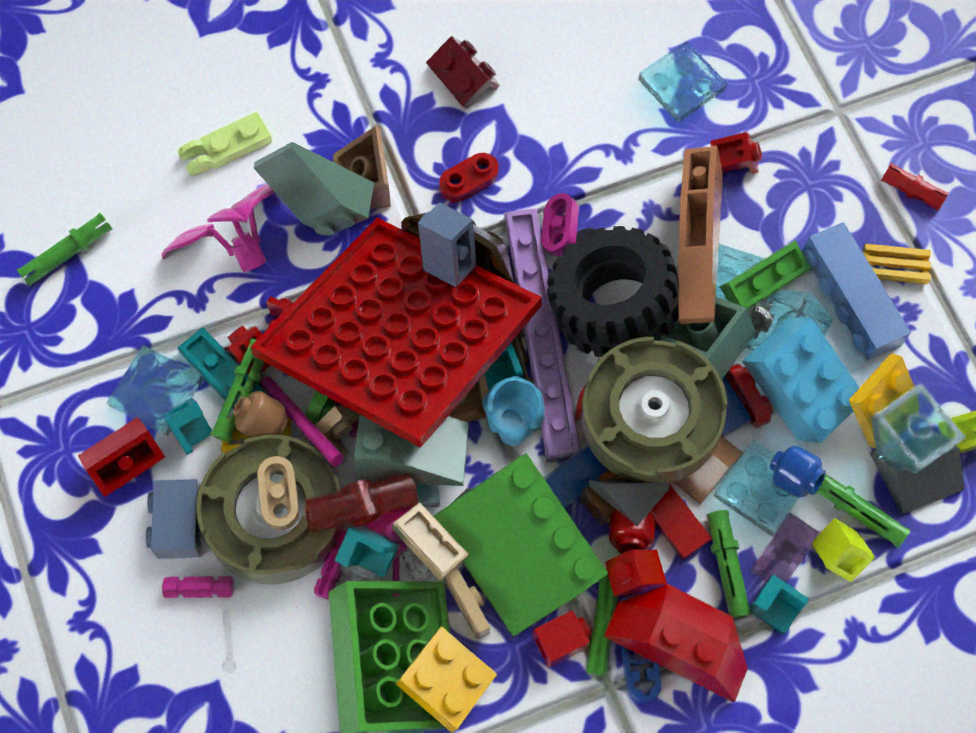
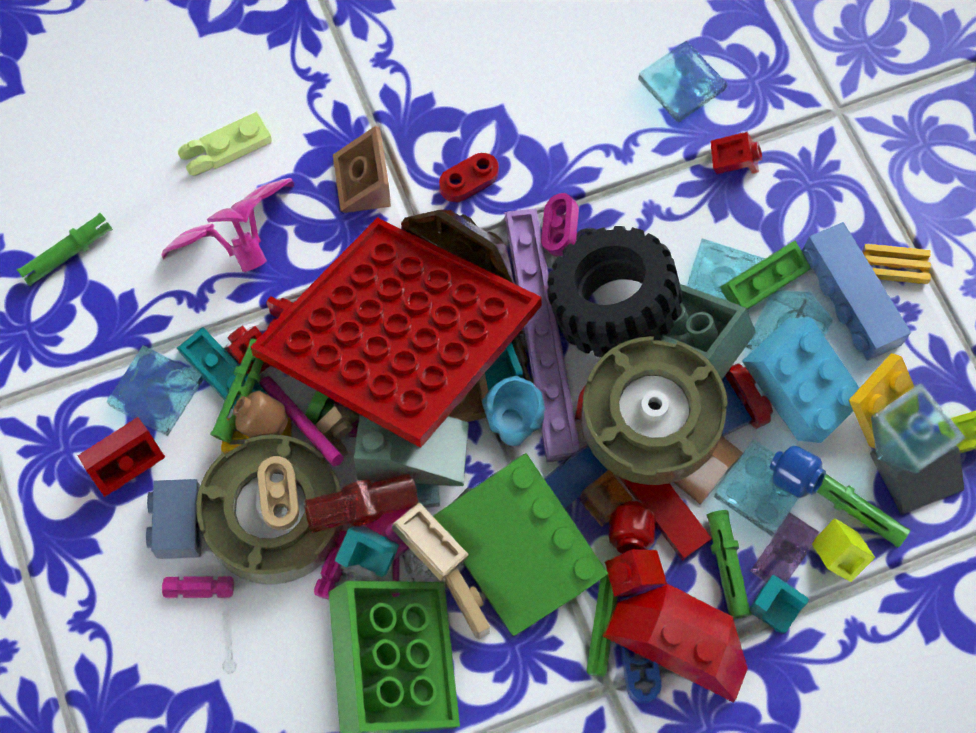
teal panel [162,397,212,455] -> none
sand green slope [253,142,374,236] -> none
yellow plate [396,626,497,733] -> none
sand blue brick [418,202,476,287] -> none
dark red bracket [425,36,500,109] -> none
red brick [532,610,592,669] -> none
dark grey slope [589,479,669,526] -> none
nougat slope [678,146,723,324] -> none
clear smoke plate [750,301,775,339] -> none
red pin [881,163,949,211] -> none

